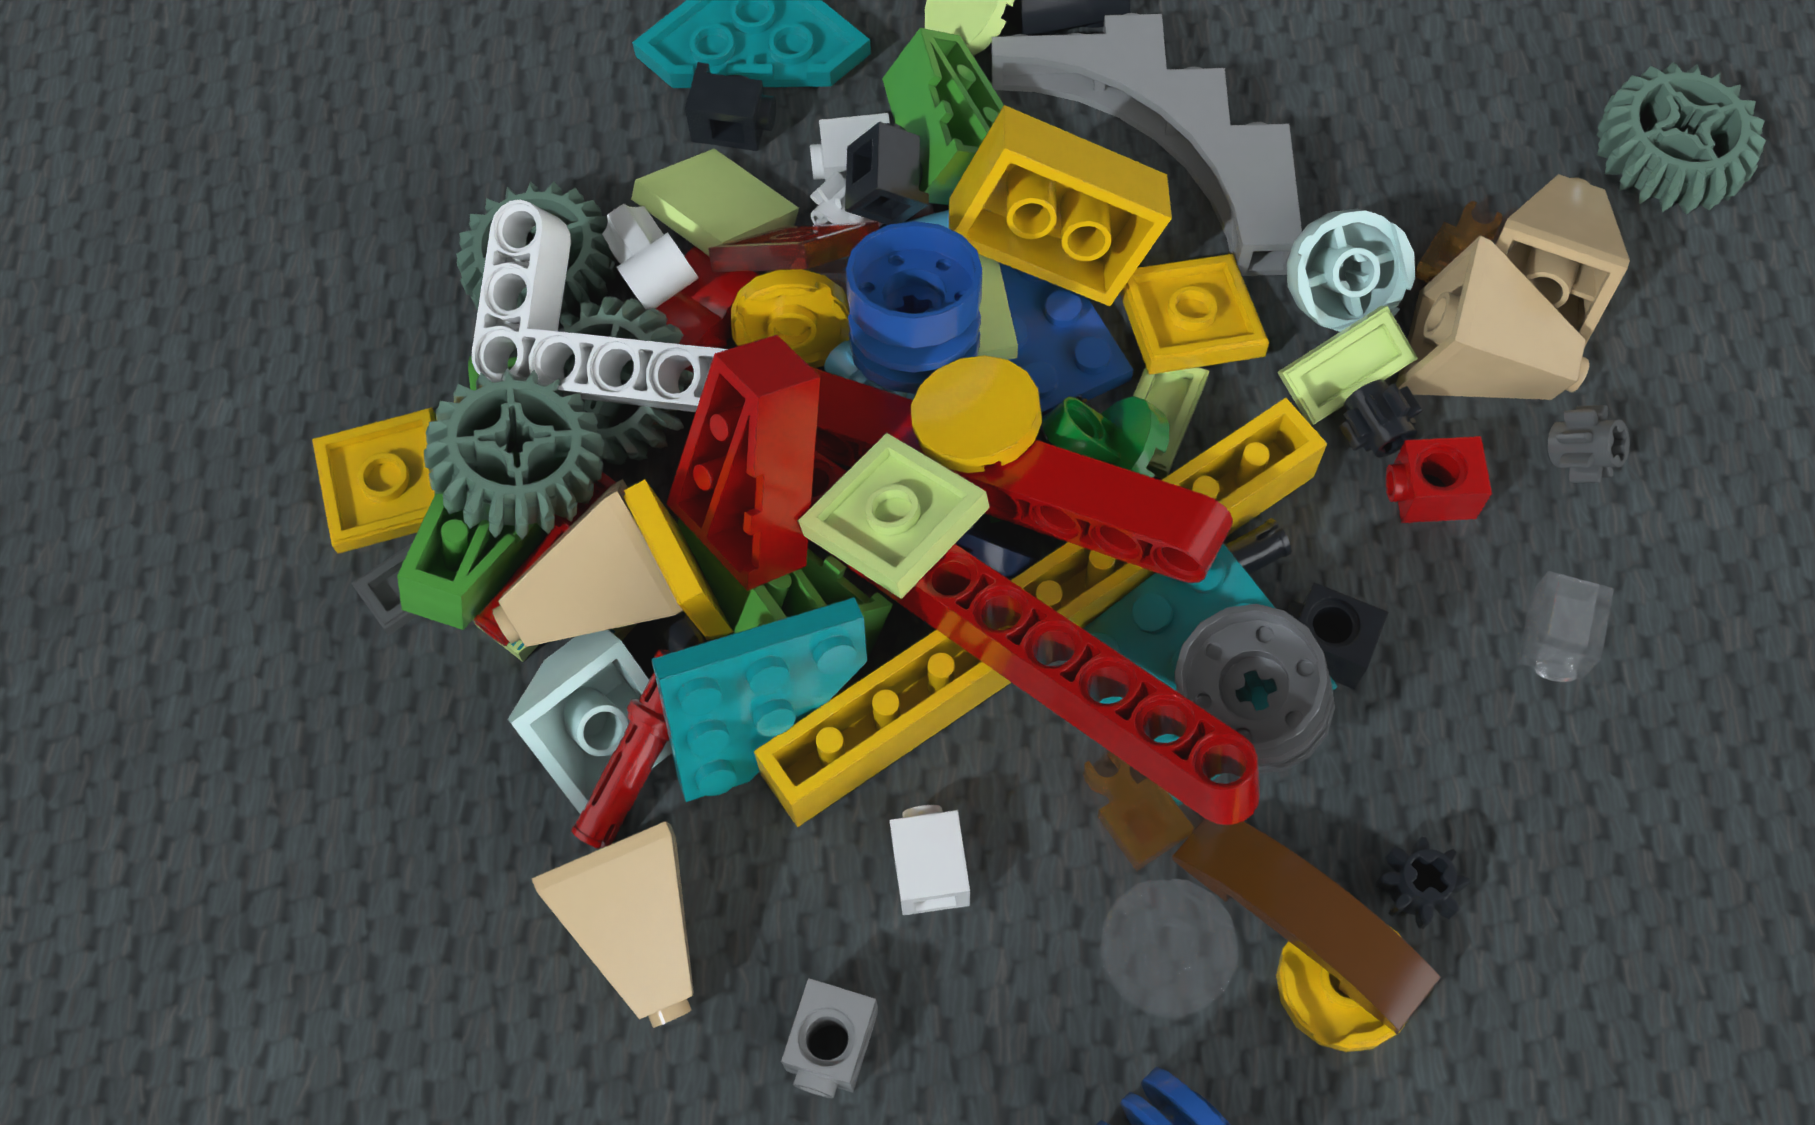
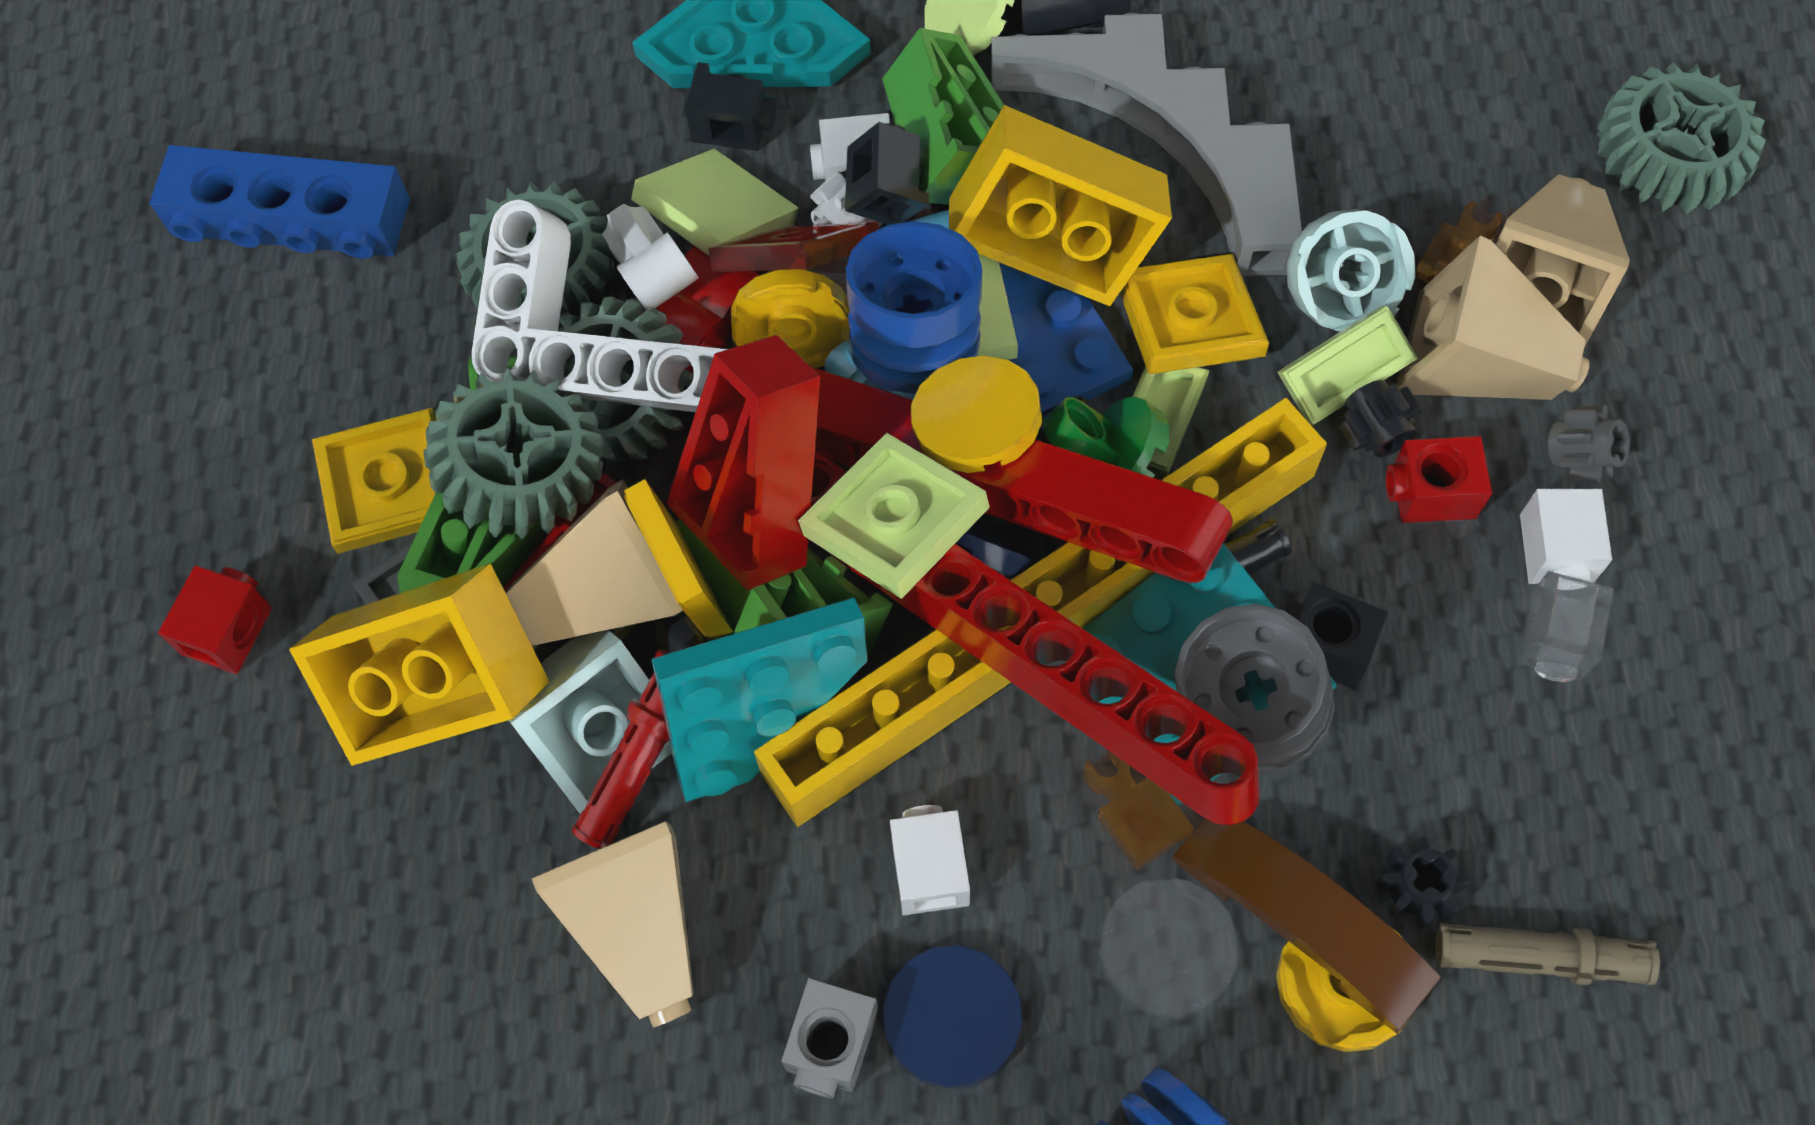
none -> blue brick [149,145,410,259]
none -> red brick [158,565,272,675]
none -> yellow brick [289,563,550,766]
none -> dark blue tile [883,945,1022,1089]
none -> dark tan pin [1435,922,1660,986]
none -> white brick [1520,489,1612,592]

